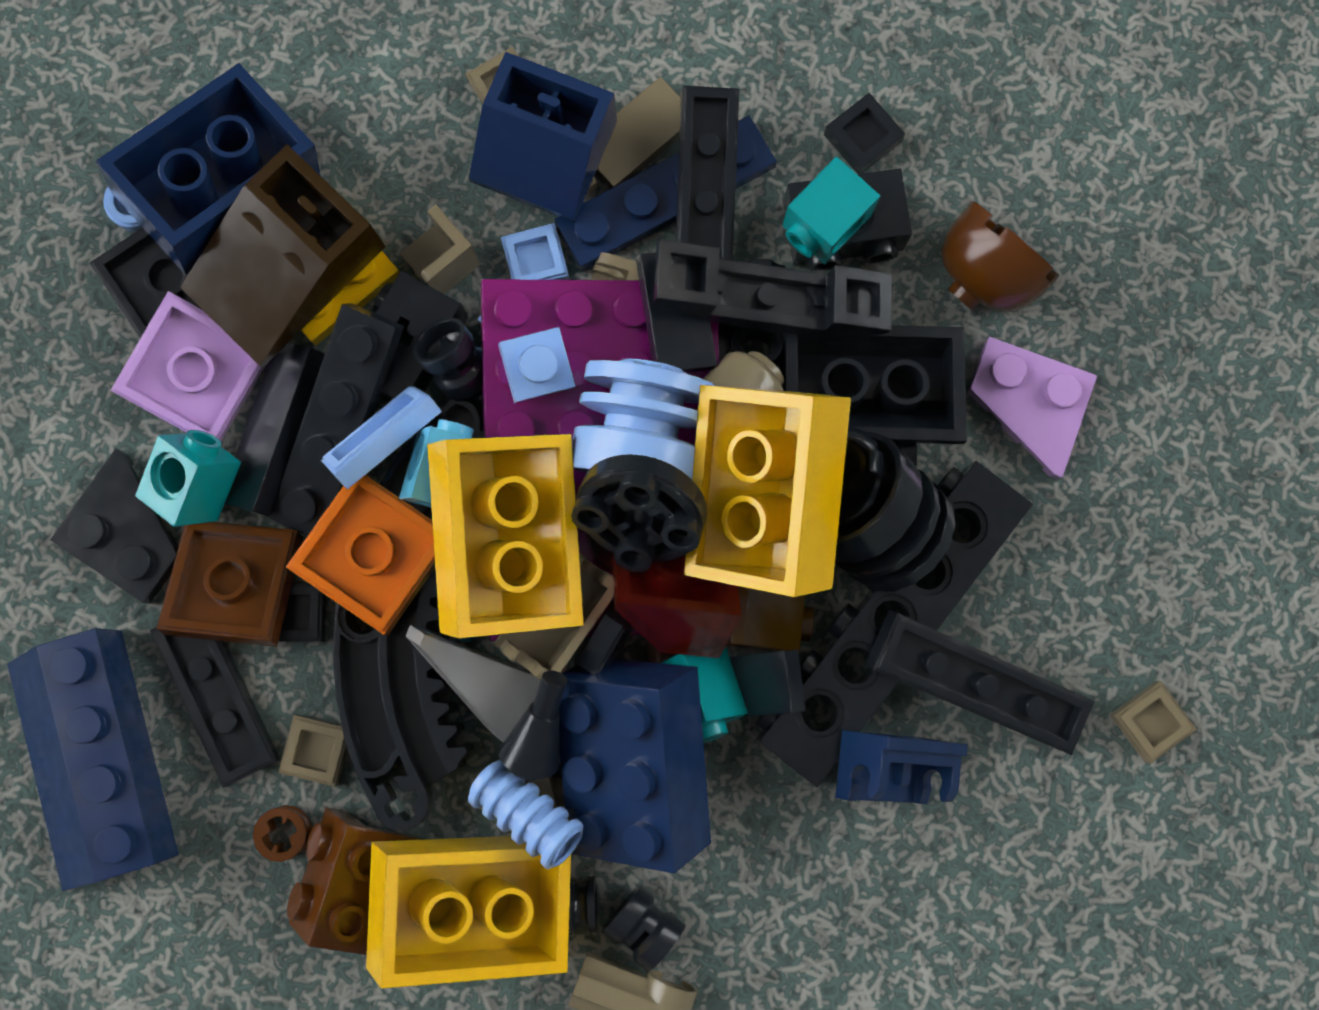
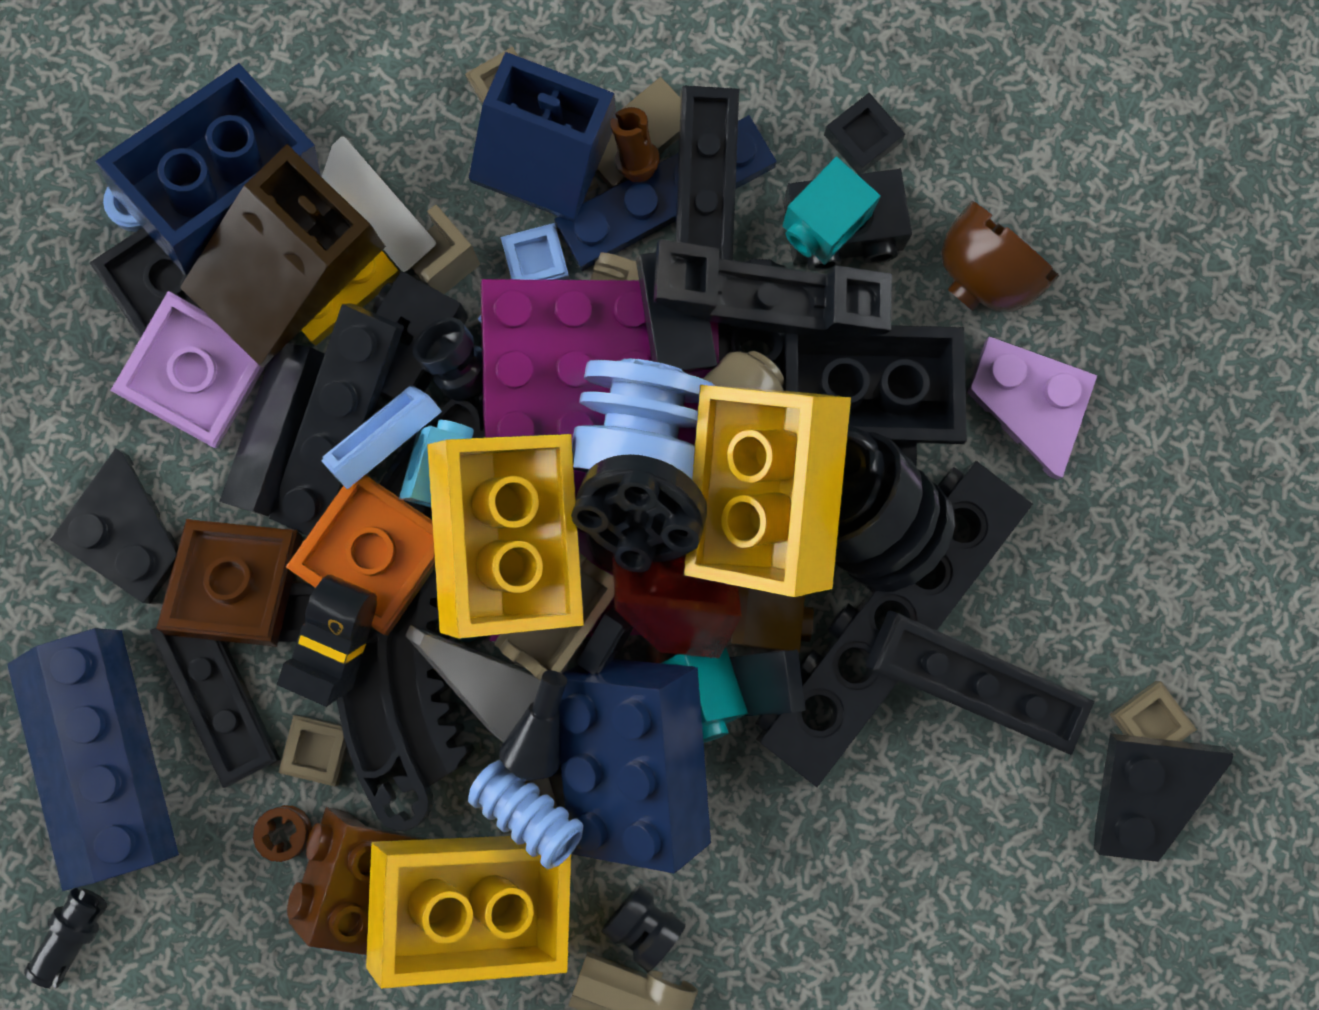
teal brick [135,430,241,527] -> none
light blue plate [498,327,575,404] -> none
black bush [569,876,598,934] -> none
dark blue hinge [835,730,968,804] -> none
none -> black pin [24,888,107,989]
none -> black leg [277,574,377,707]
none -> white sticker [322,137,436,272]
none -> reddish brown pin [610,107,660,182]
none -> black wing [1094,733,1233,862]

